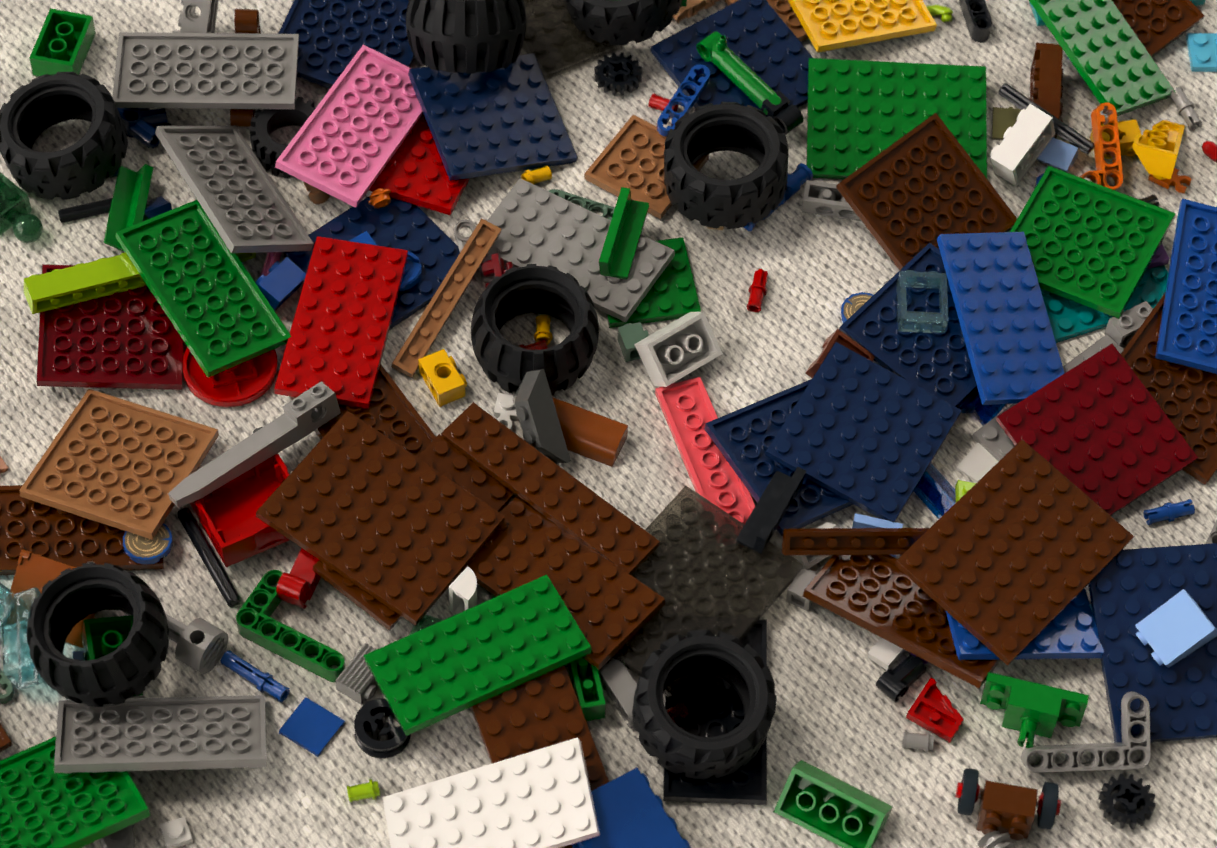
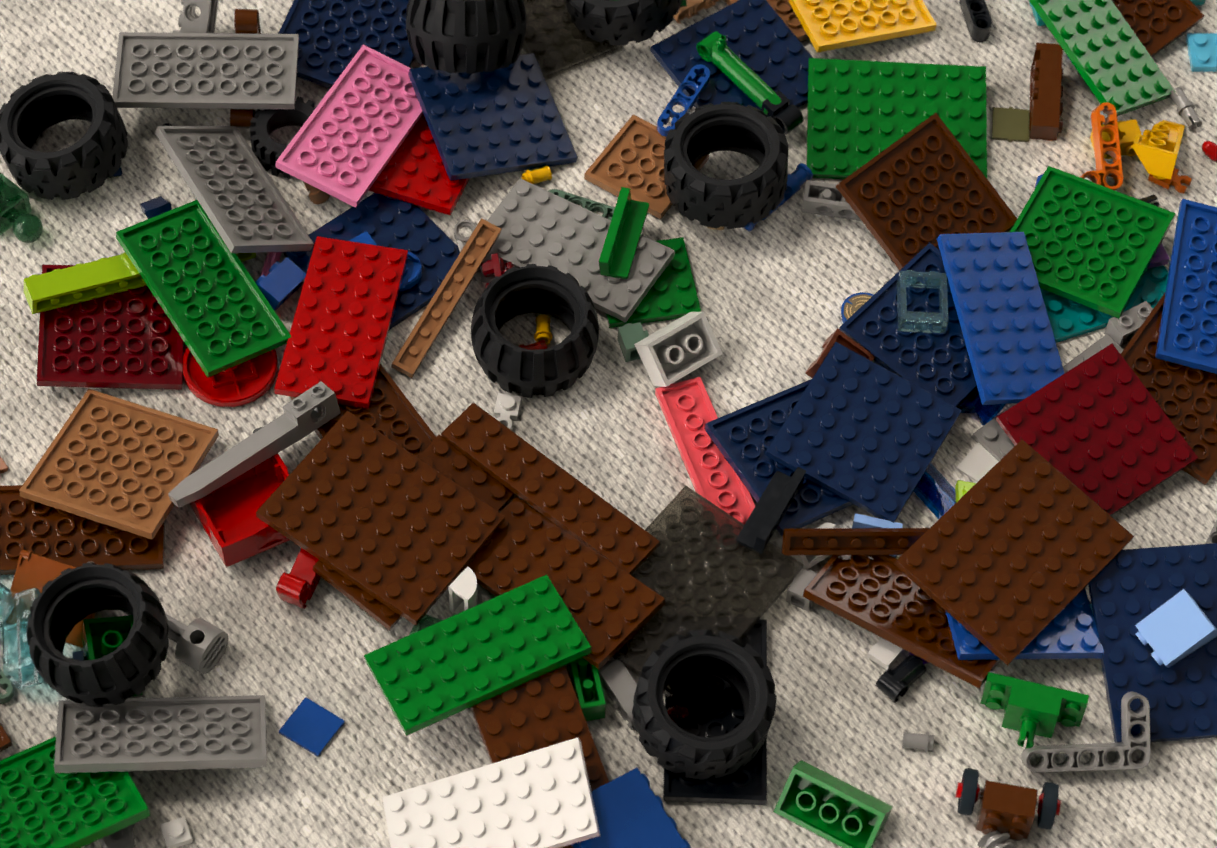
green brick [29,8,96,76] -> none
black axle [58,198,112,223] -> none
green panel [103,164,154,252] -> none
dark blue piece [117,108,168,149] -> none
tile [123,523,173,565] -> none
black axle [177,507,240,607] -> none
blue pin [220,650,290,702] -> none
green beam [236,570,345,682] -> none
light grey brick [336,643,378,705] -> none
lime pin [347,779,380,802] -> none
black wheel [354,698,411,759] -> none
orange plate [368,188,391,208] -> none
yellow brick [418,349,467,407] -> none
dark grey wedge [513,369,571,464] -> none
dark orange brick [552,397,628,467] -> none
black gear [594,52,642,96] -> none
red pin [649,94,679,112] -> none
red axle [747,269,768,313] -> none
red wing [906,678,964,742] -> none
lime arm [926,5,953,22] -> none
white brick [990,104,1055,186] -> none
black axle [998,83,1095,155] -> none
light blue brick [1037,137,1078,173] -> none
black gear [1098,774,1156,829] -> none
blue pin [1143,499,1195,525] -> none

